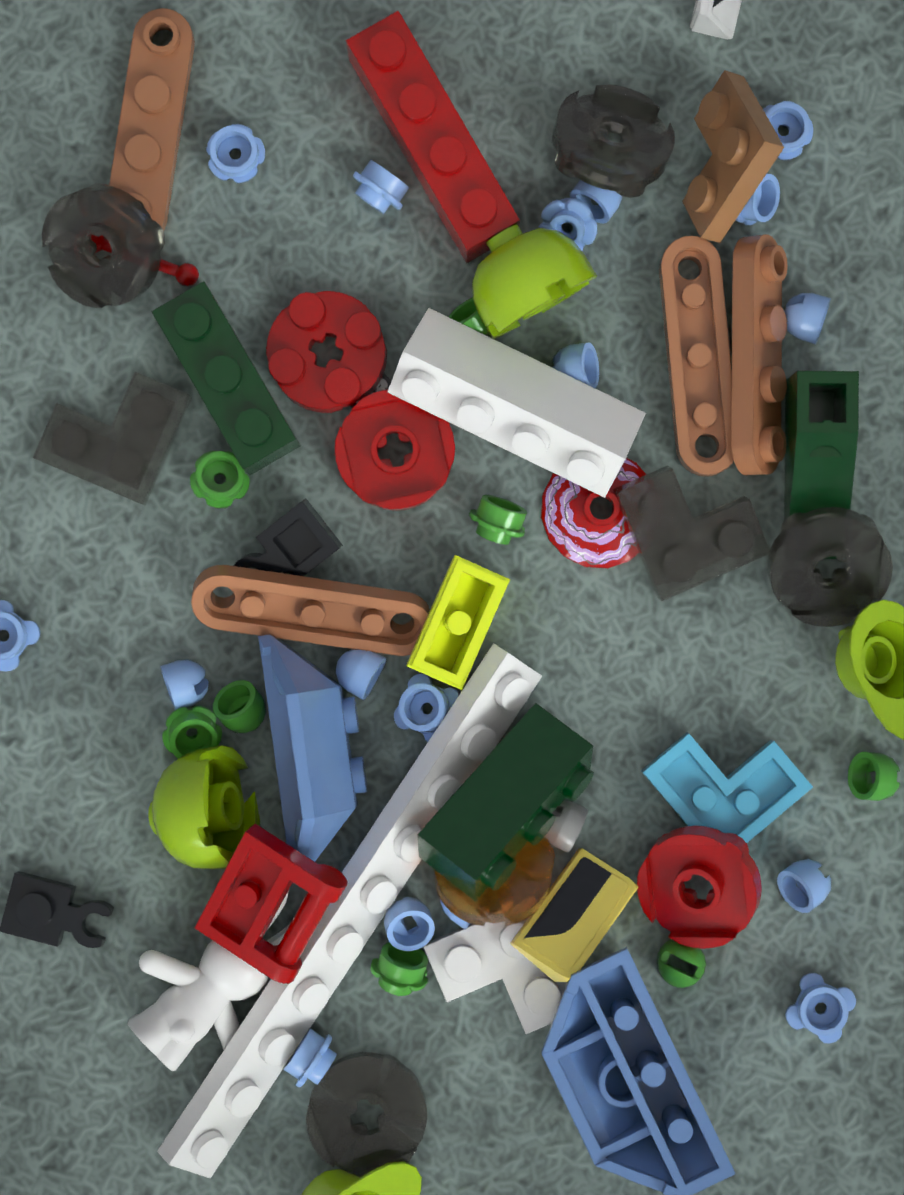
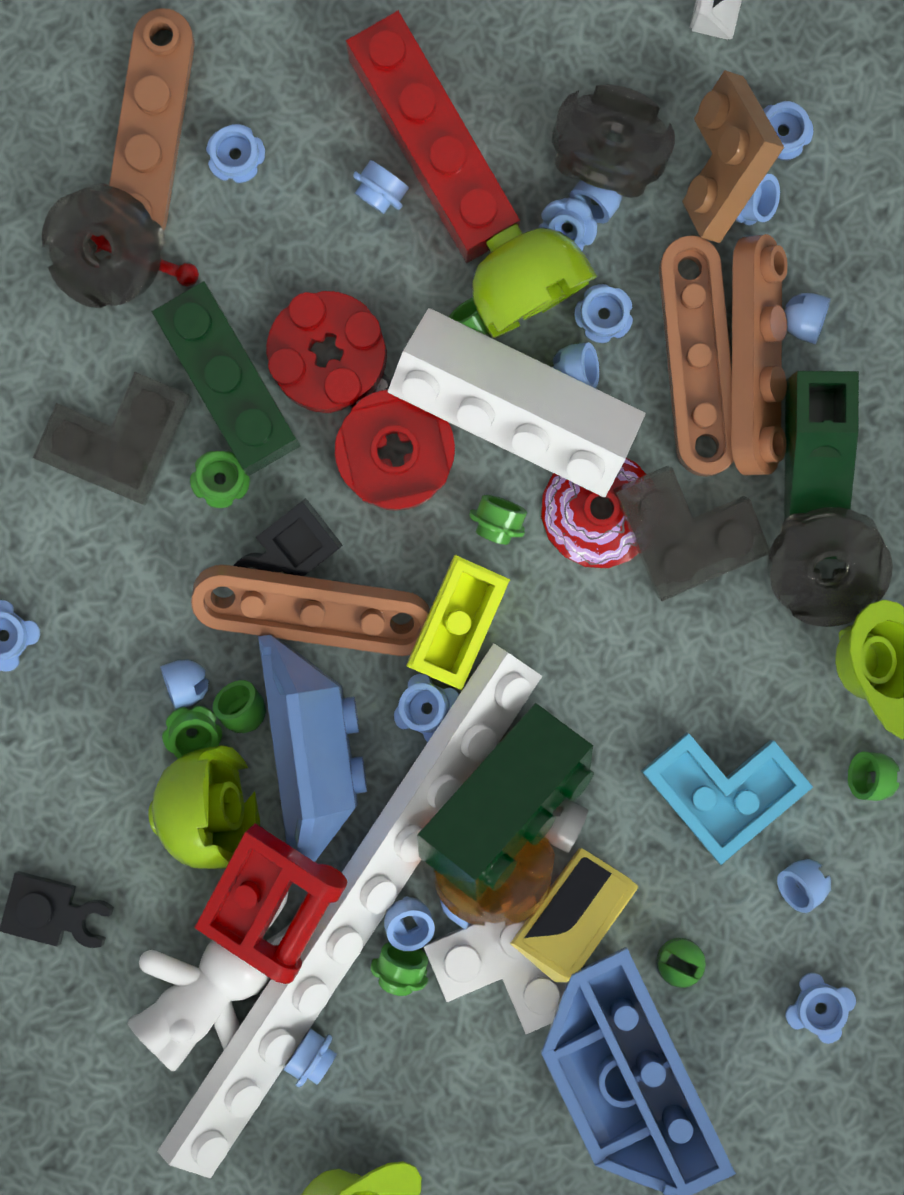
clear smoke plate [306,1052,428,1177] -> none
light blue hinge [336,649,386,700] -> none
red plate [637,826,762,949] -> none
none -> light blue plate [574,284,633,343]

